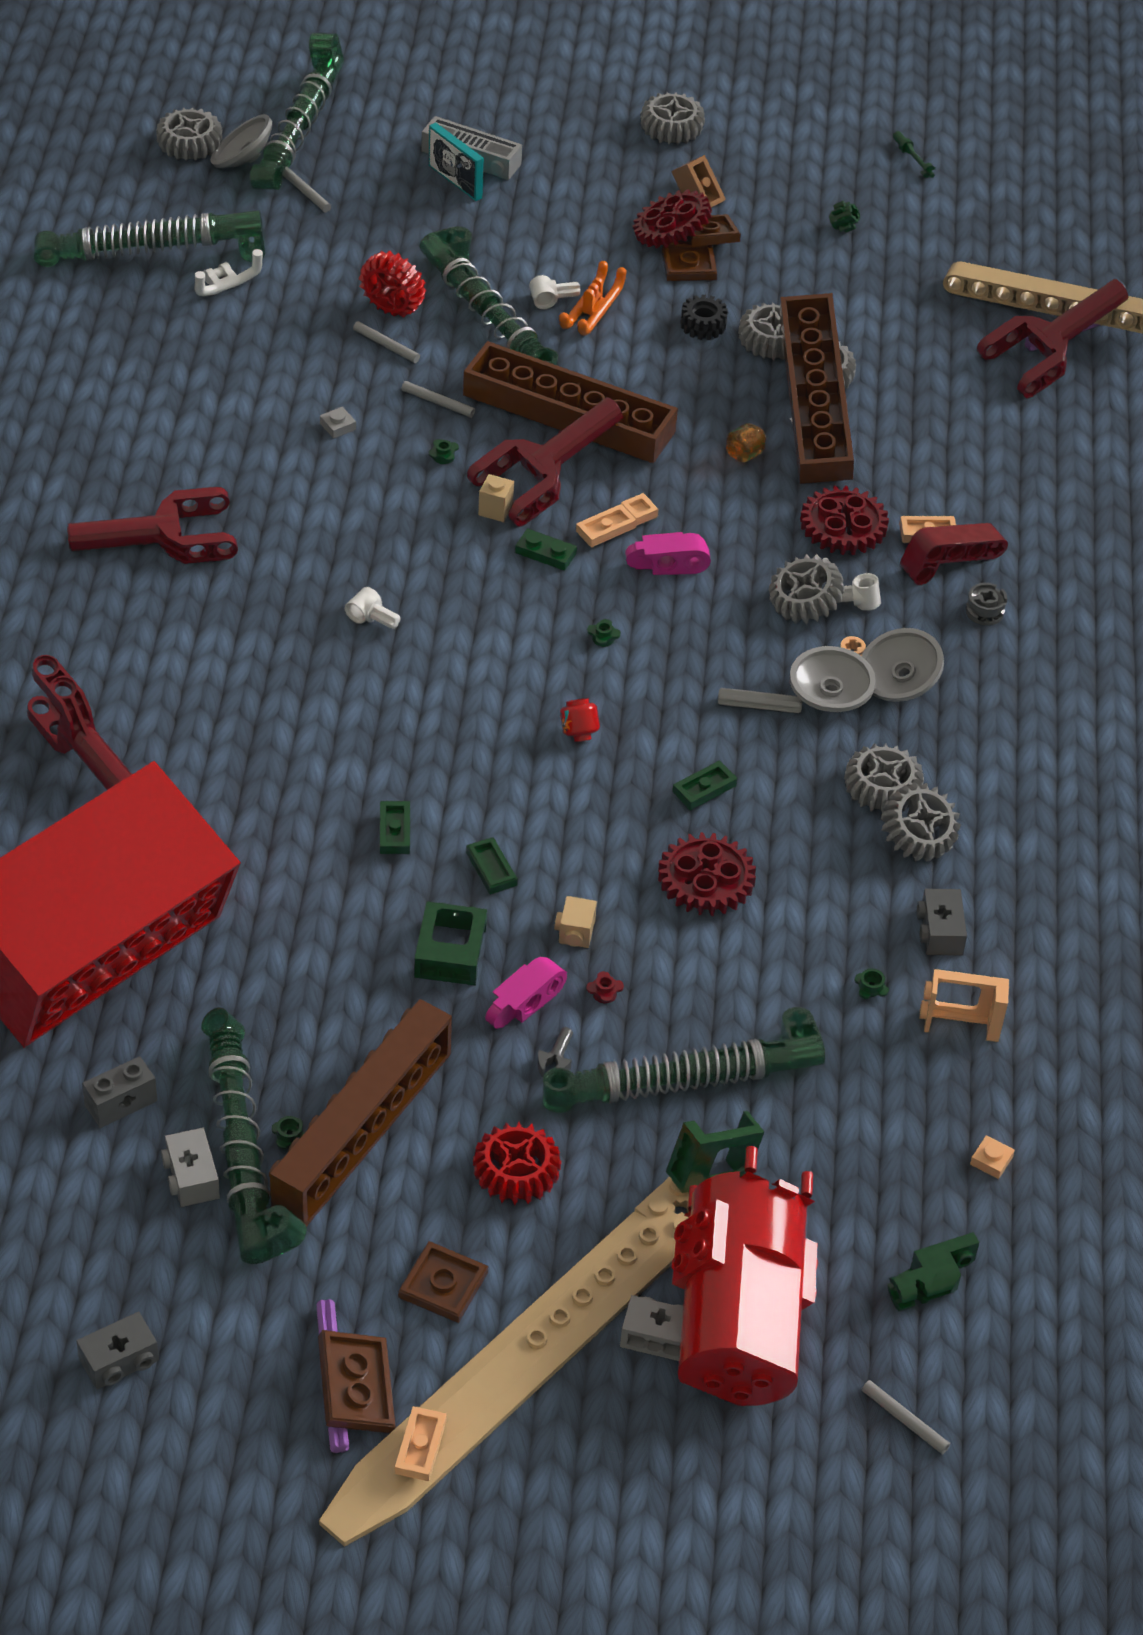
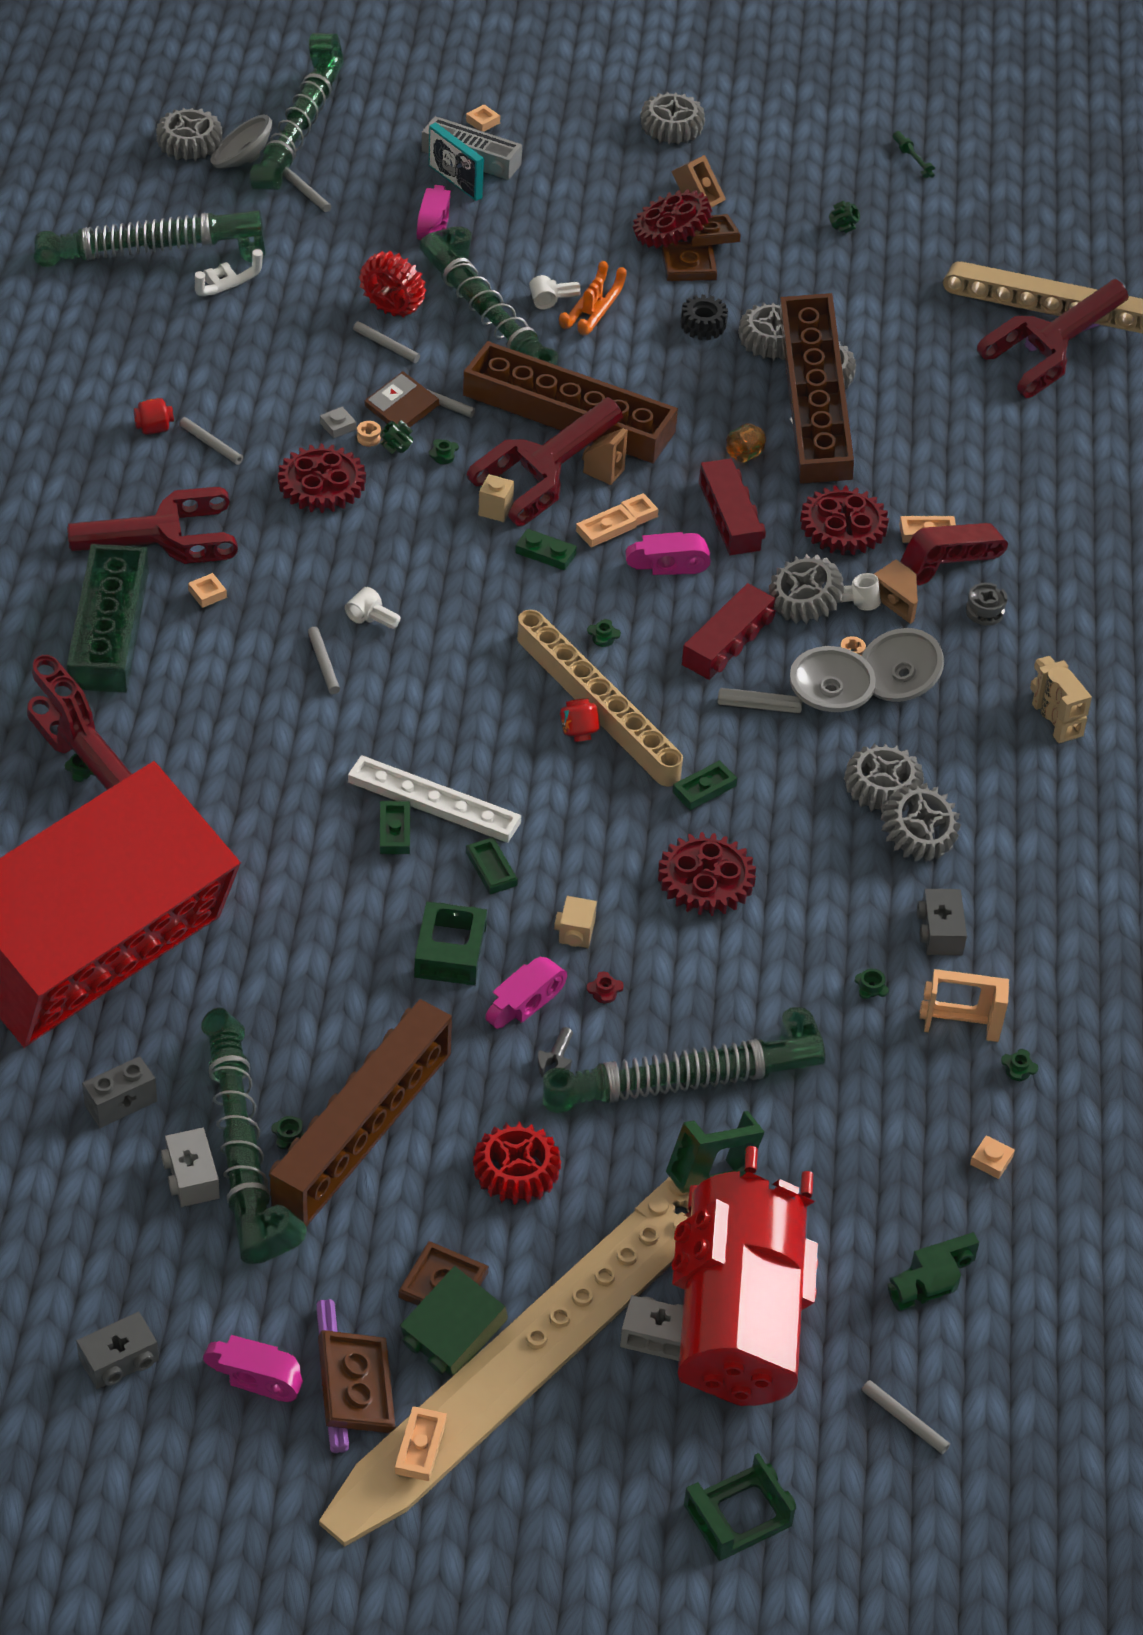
none -> dark green plate [64,754,94,782]
none -> clear green brick [67,544,149,693]
none -> red head [134,398,174,435]
none -> light grey piece [179,417,243,465]
none -> light nougat plate [188,573,227,608]
none -> dark pink piece [203,1335,303,1402]
none -> dark red gear [278,444,366,513]
none -> light grey bar [308,627,340,694]
none -> white plate [348,755,521,843]
none -> light nougat bush [357,421,381,447]
none -> reddish brown tile [364,371,440,427]
none -> dark green gear [380,420,413,454]
none -> dark green brick [400,1266,508,1377]
none -> dark pink piece [417,185,451,242]
none -> light nougat plate [466,105,500,132]
none -> tan beam [517,610,683,787]
none -> medium nougat slope [582,428,628,485]
none -> dark red brick [681,583,775,680]
none -> dark green window [684,1453,796,1562]
none -> dark red brick [699,458,766,556]
none -> medium nougat slope [874,559,918,624]
none -> dark green plate [1001,1049,1038,1081]
none -> tan hips [1030,656,1092,743]

